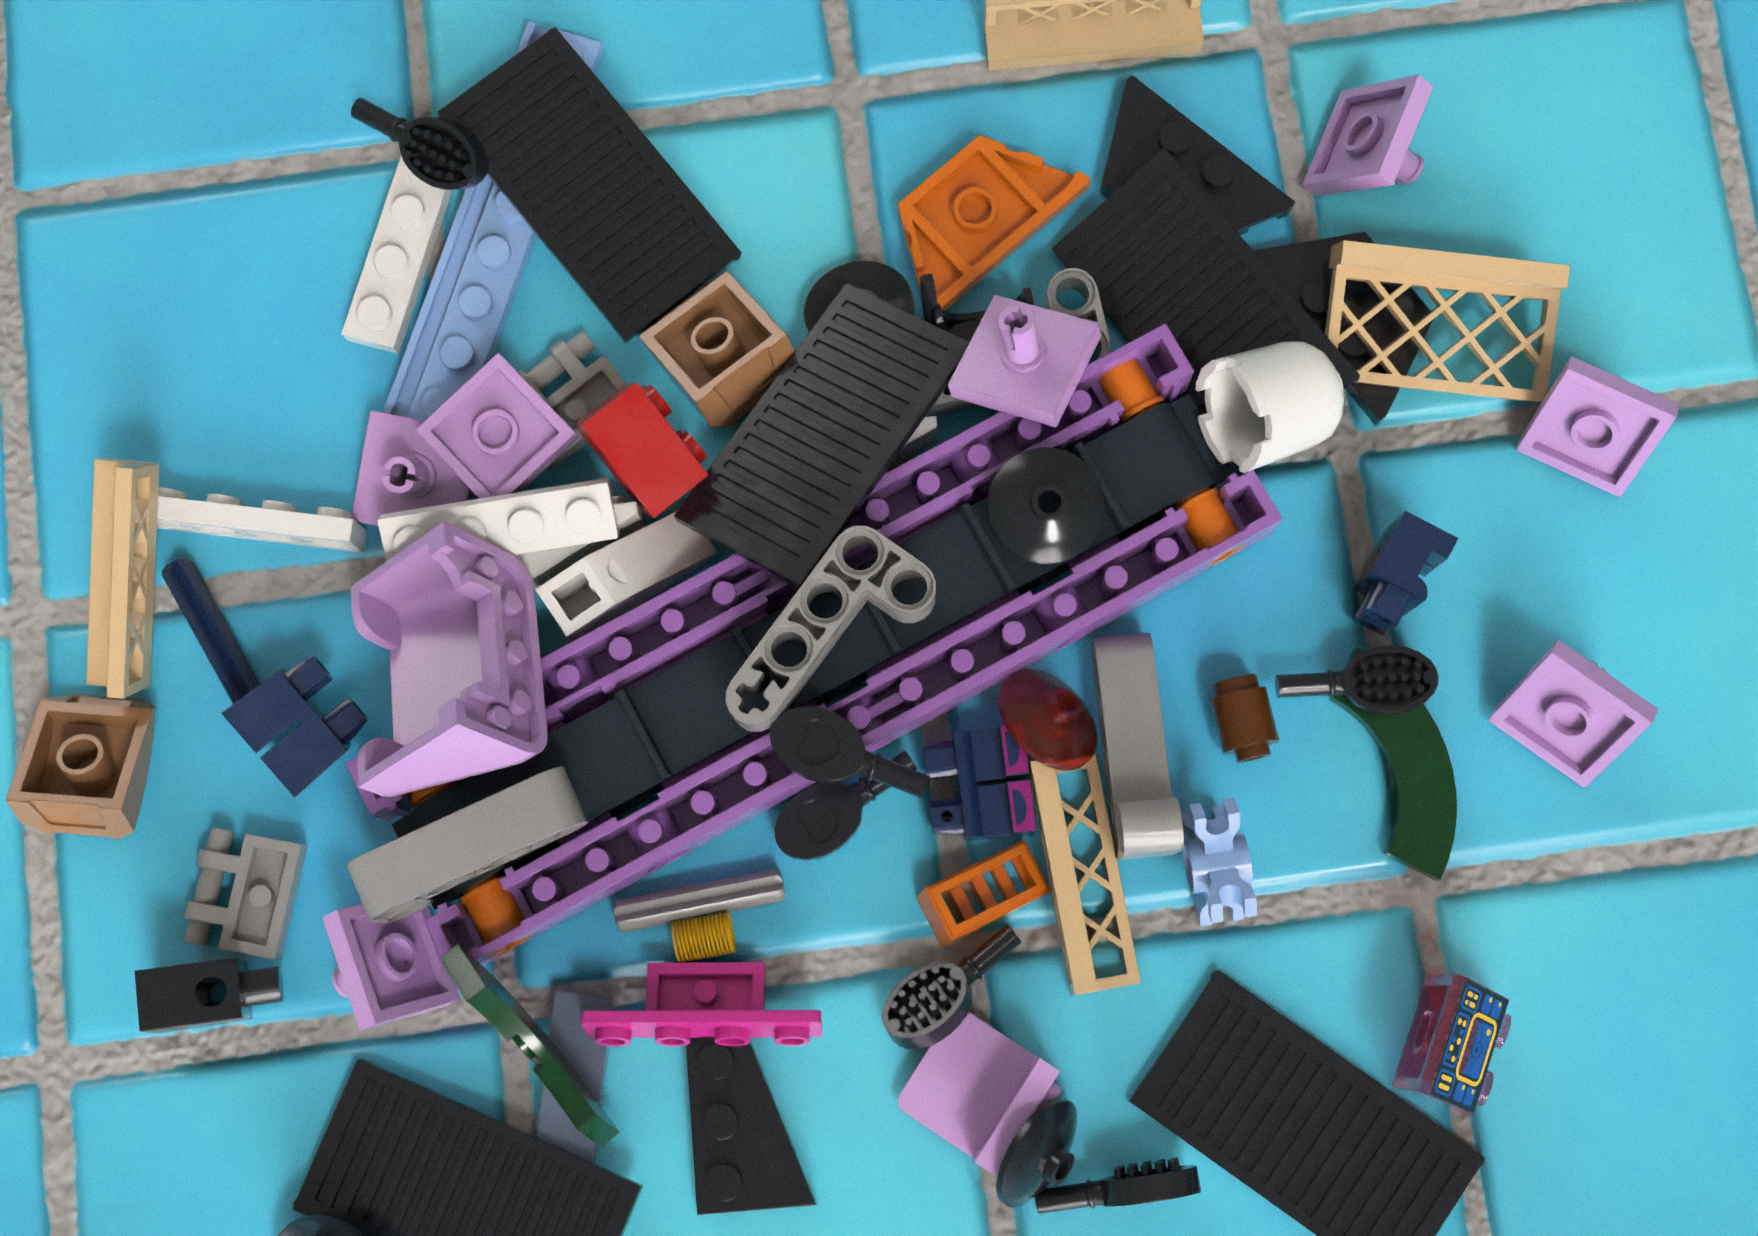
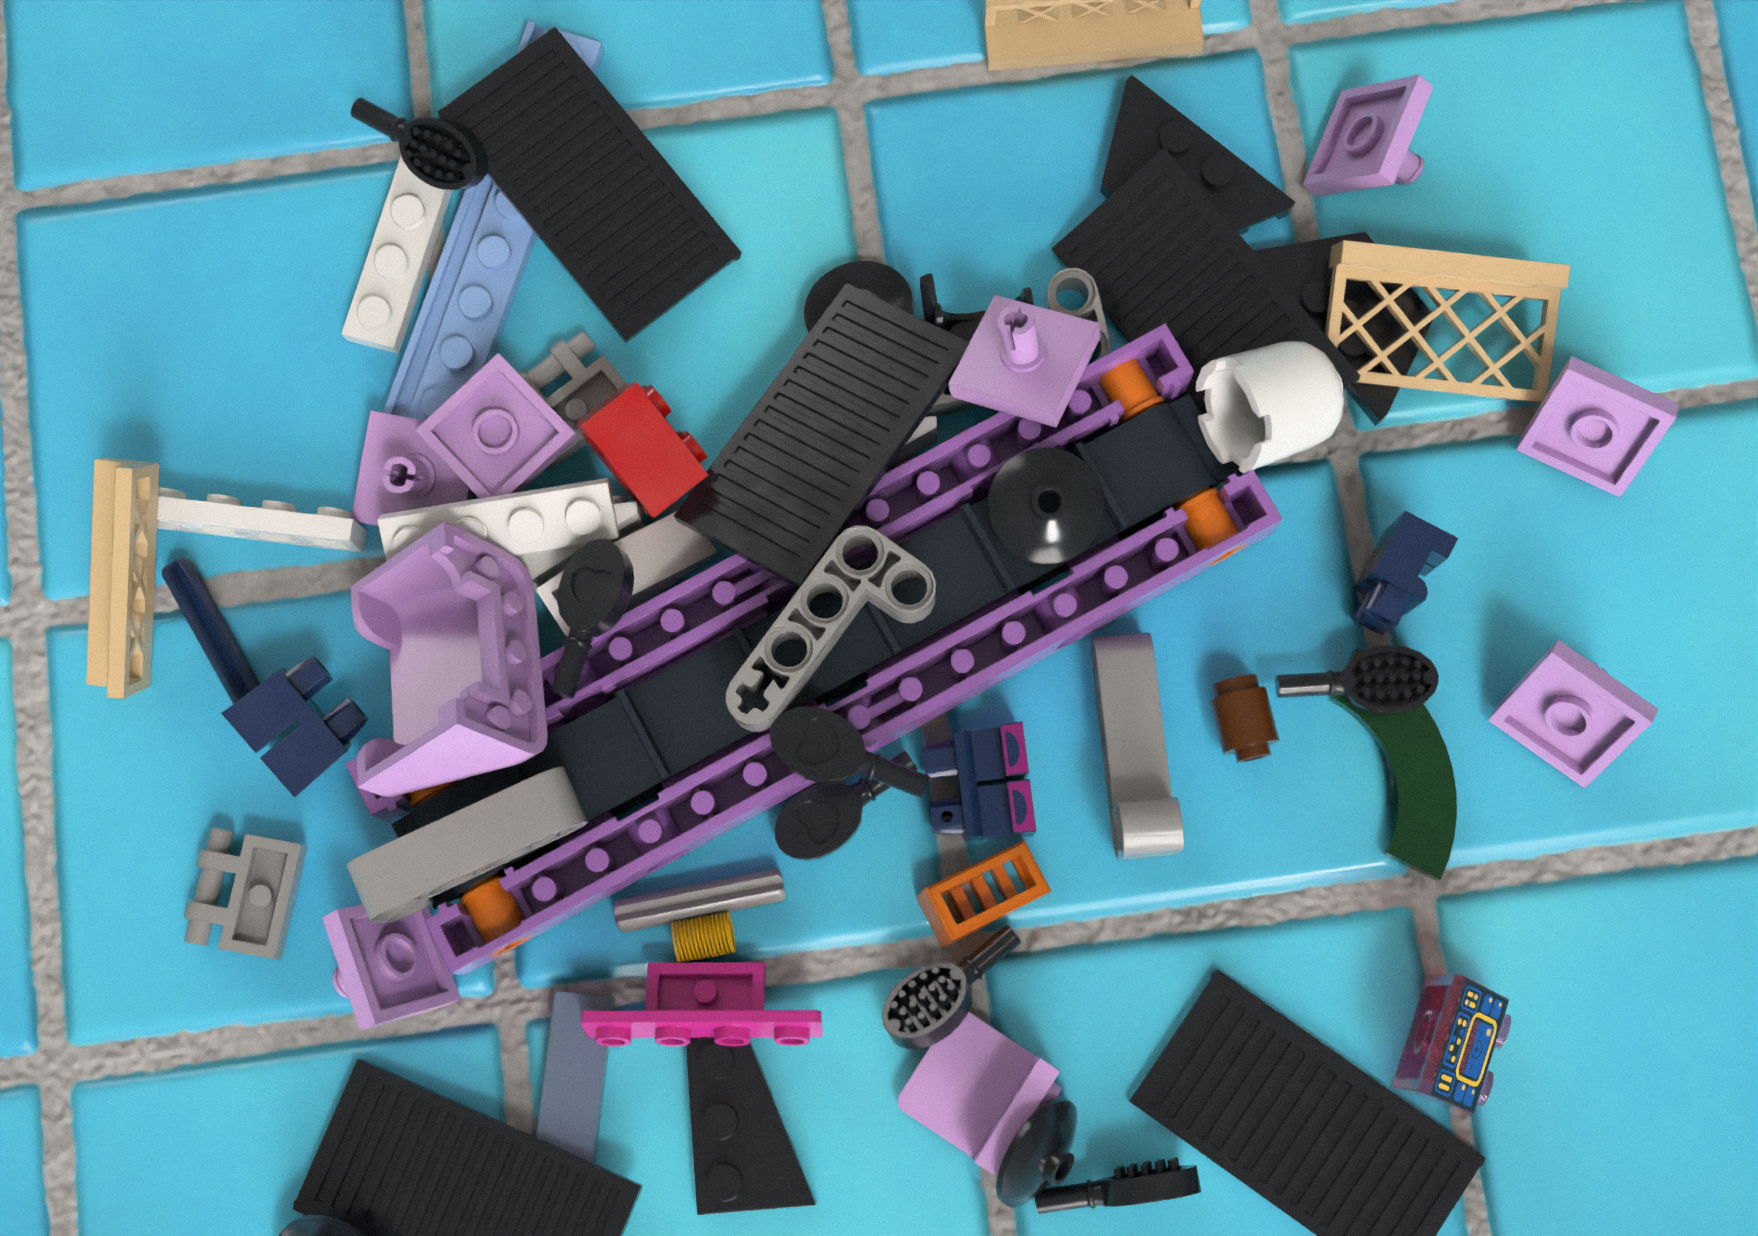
medium nougat slope [5,694,155,840] -> none
black torso [134,958,284,1034] -> none
dark green tile [441,944,620,1146] -> none
medium nougat slope [638,271,795,427] -> none
orange wing [897,135,1091,311] -> none
clear red dish [998,669,1098,771] -> none
tan fence [1028,754,1141,996] -> none
light blue pin [1181,798,1257,926] -> none
none -> black piece [551,539,634,699]

